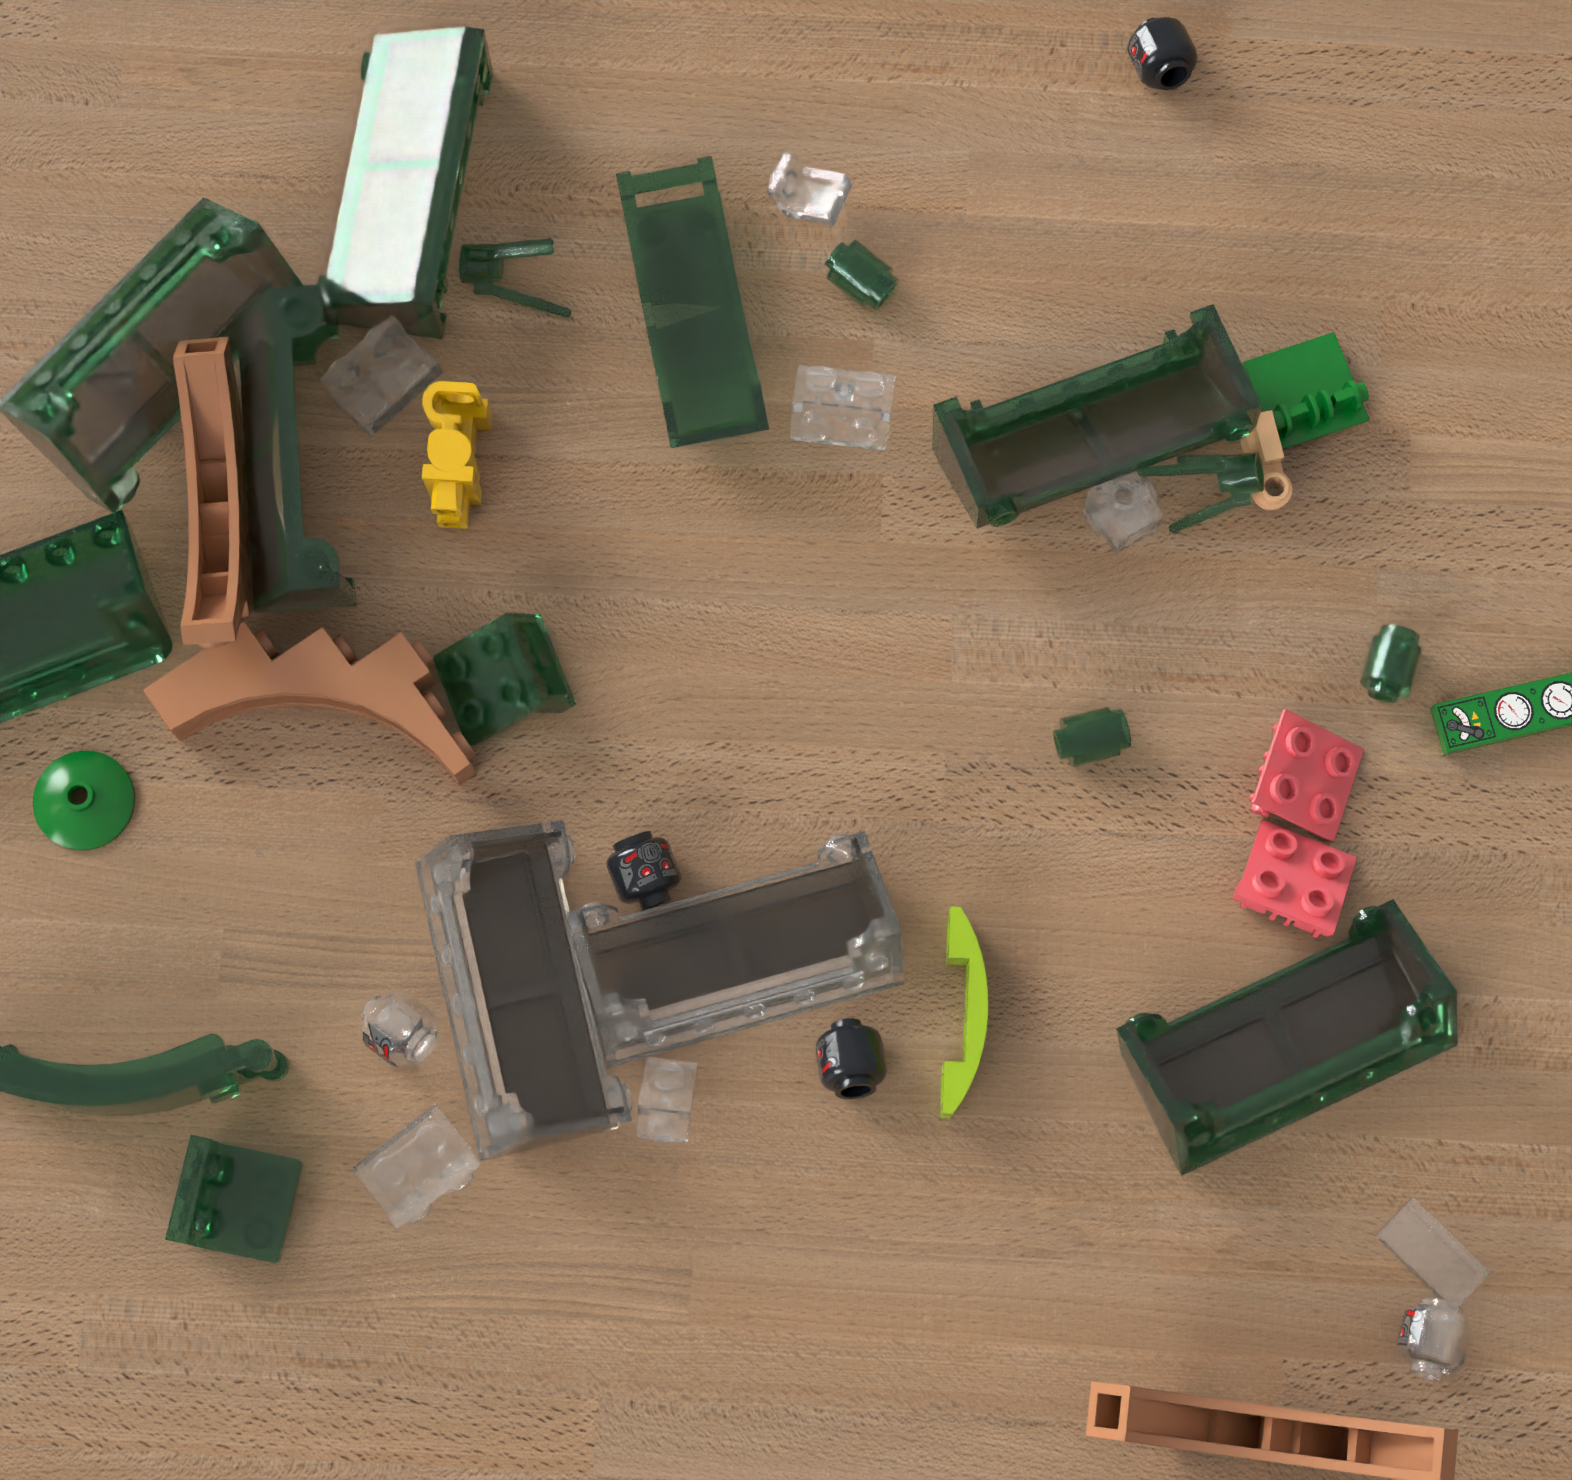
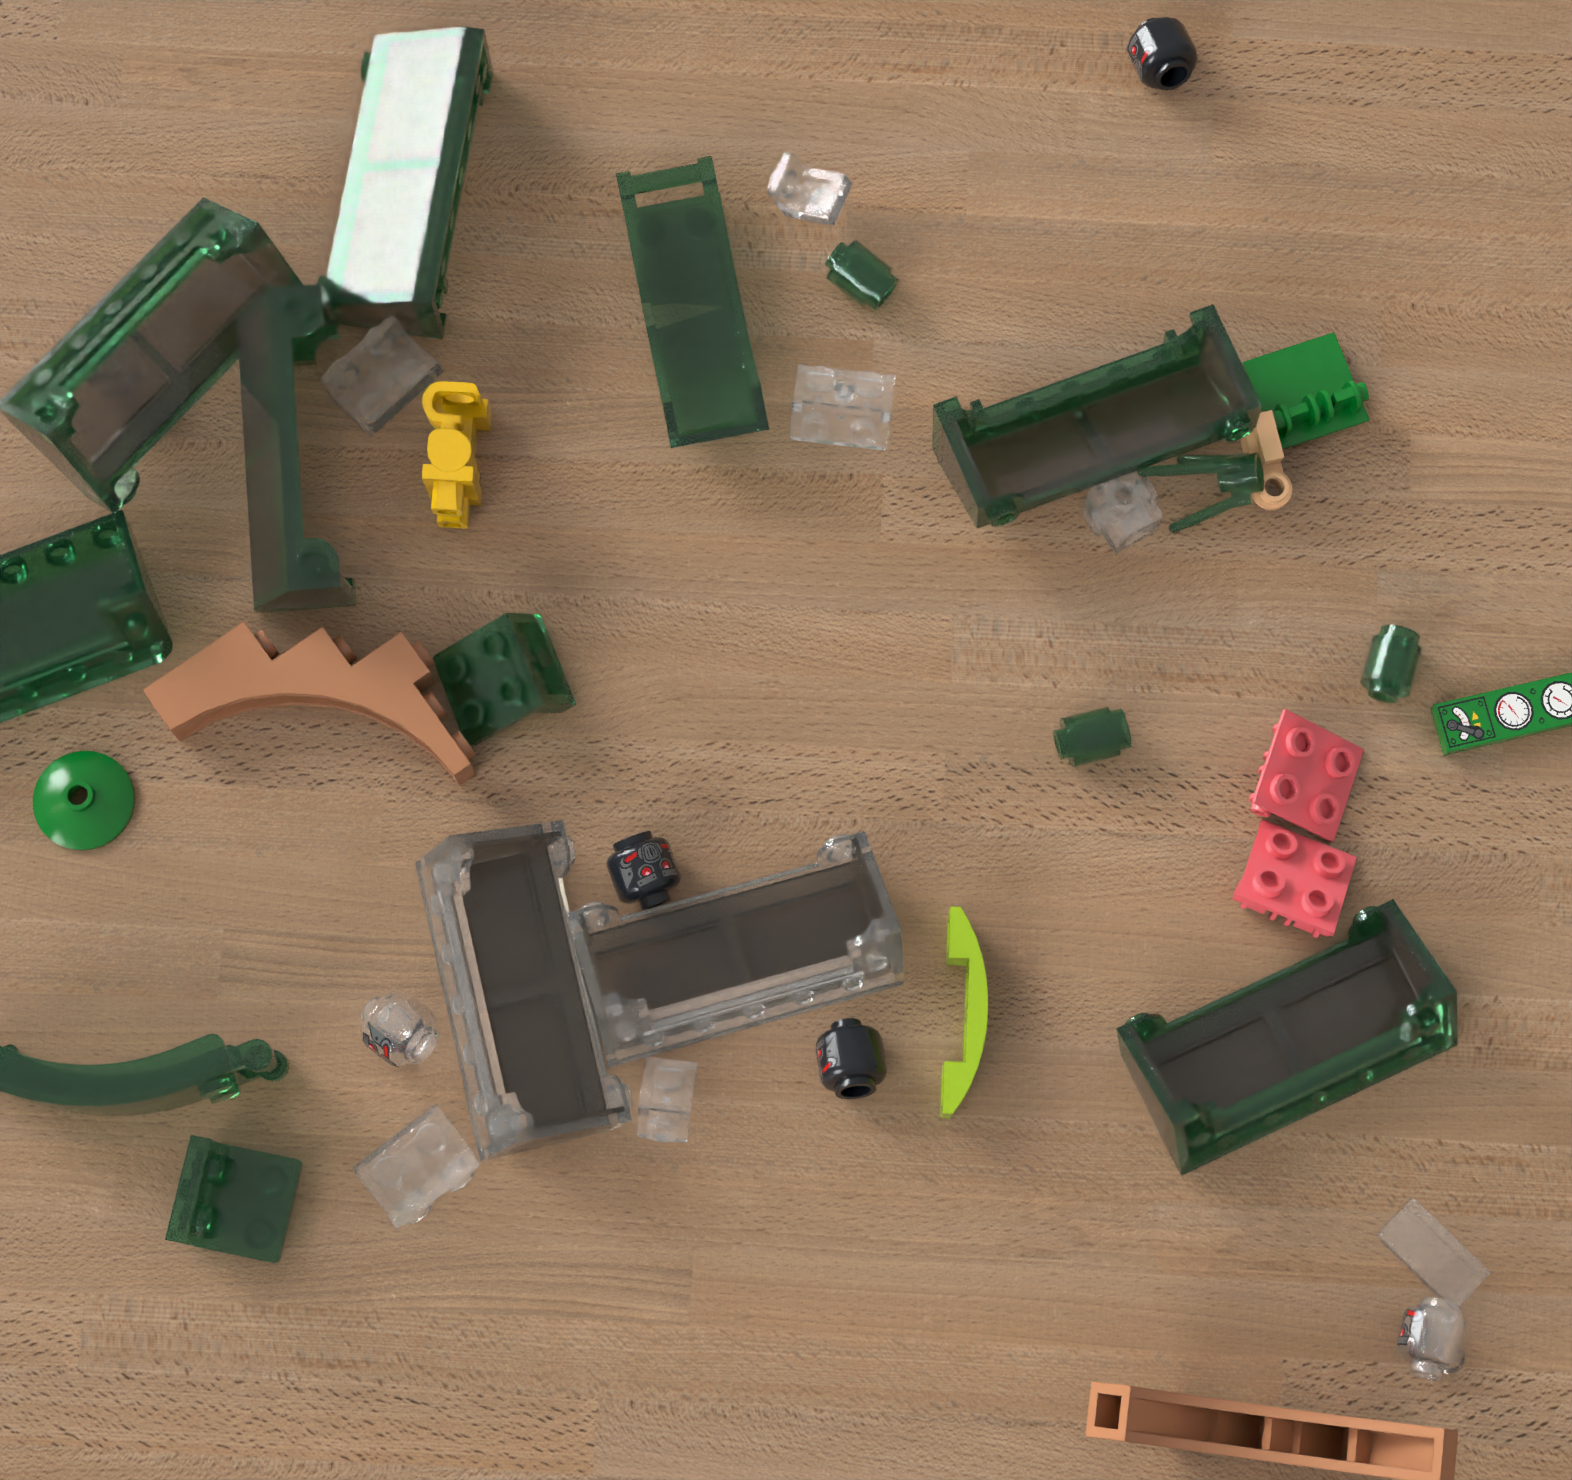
nougat arch [173,337,254,648] -> none
clear green plant [459,238,571,318] -> none

